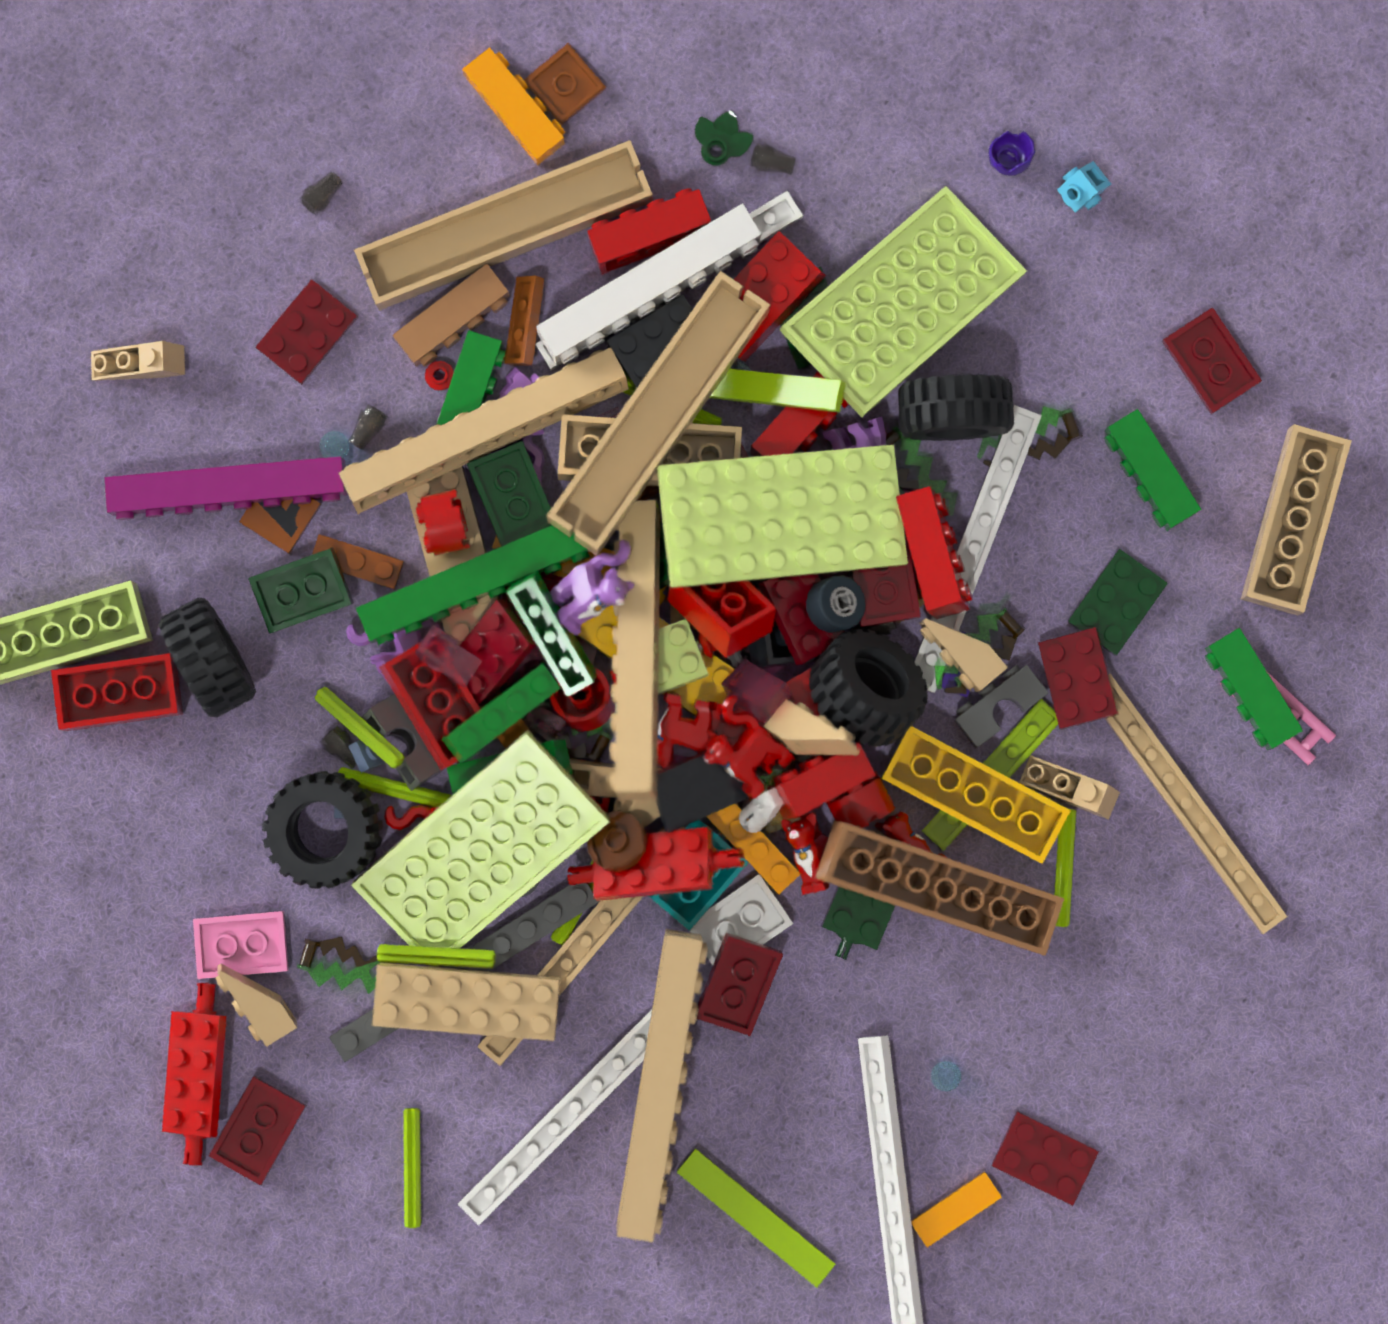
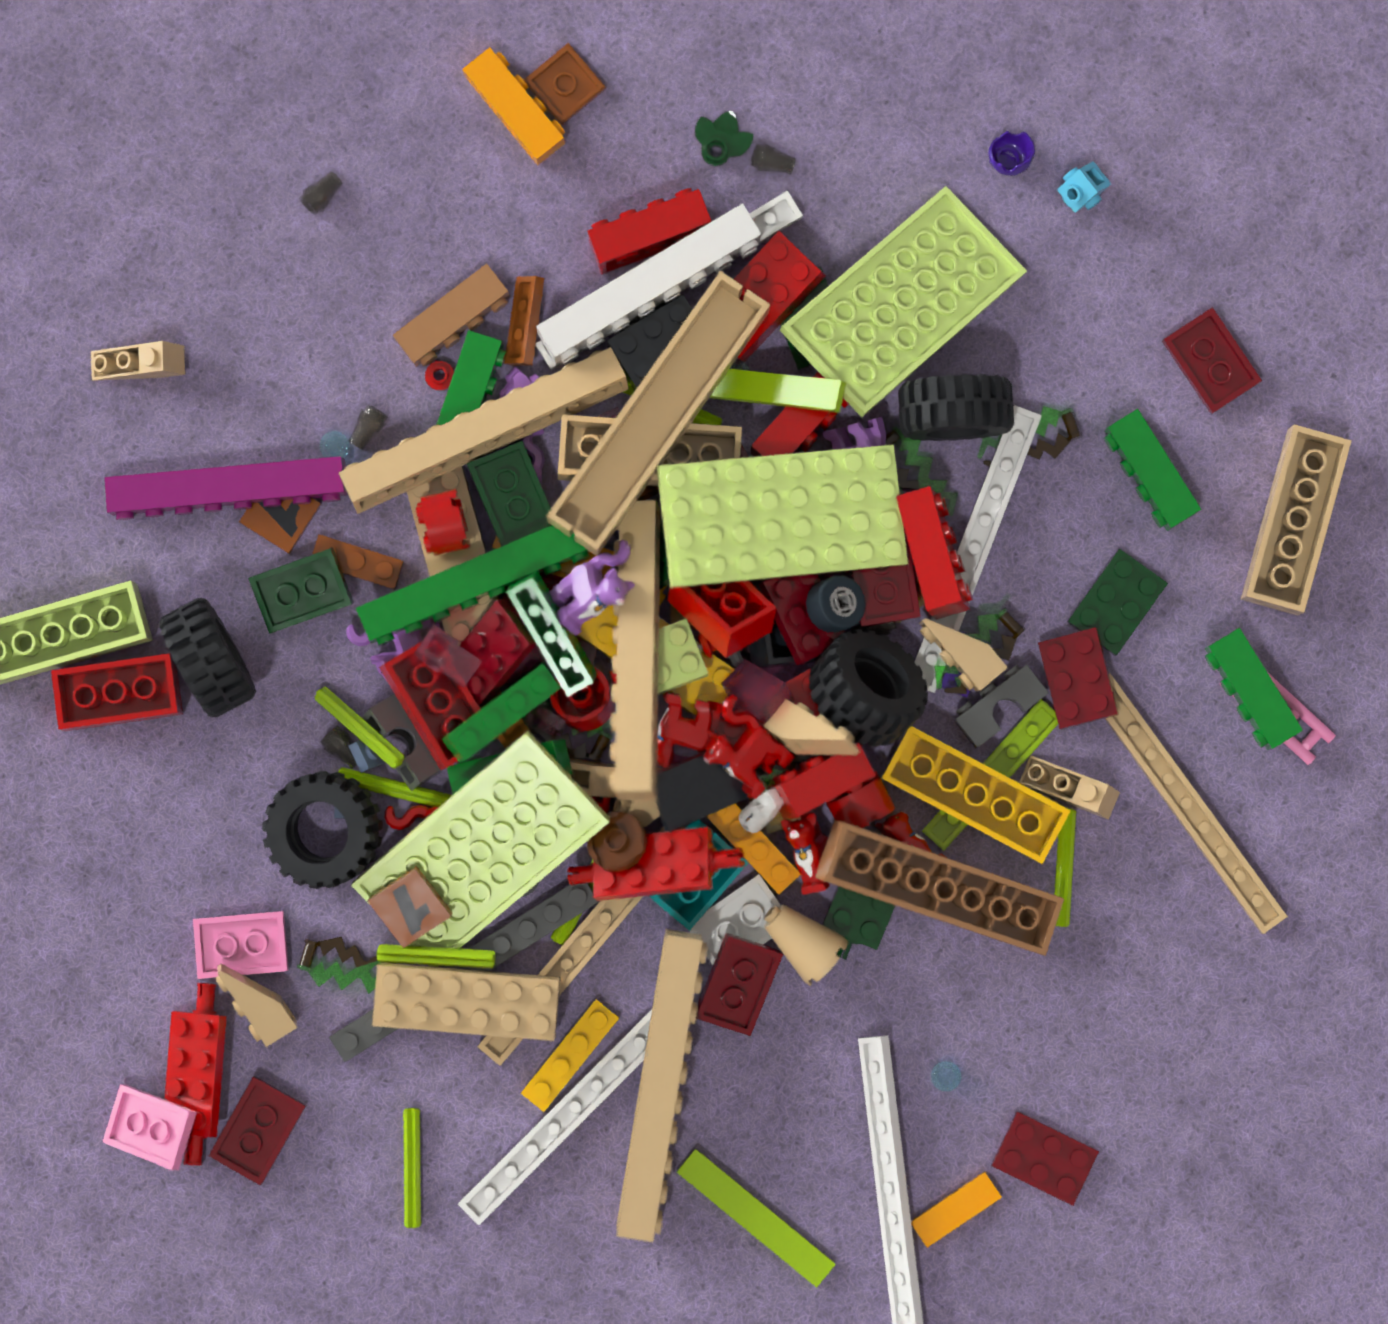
dark red plate [255,279,358,385] -> none
tan piece [354,140,653,311] -> none
none -> bright pink plate [103,1084,196,1170]
none -> tile [367,866,453,948]
none -> yellow plate [521,999,619,1112]
none -> tan cone [764,904,848,986]

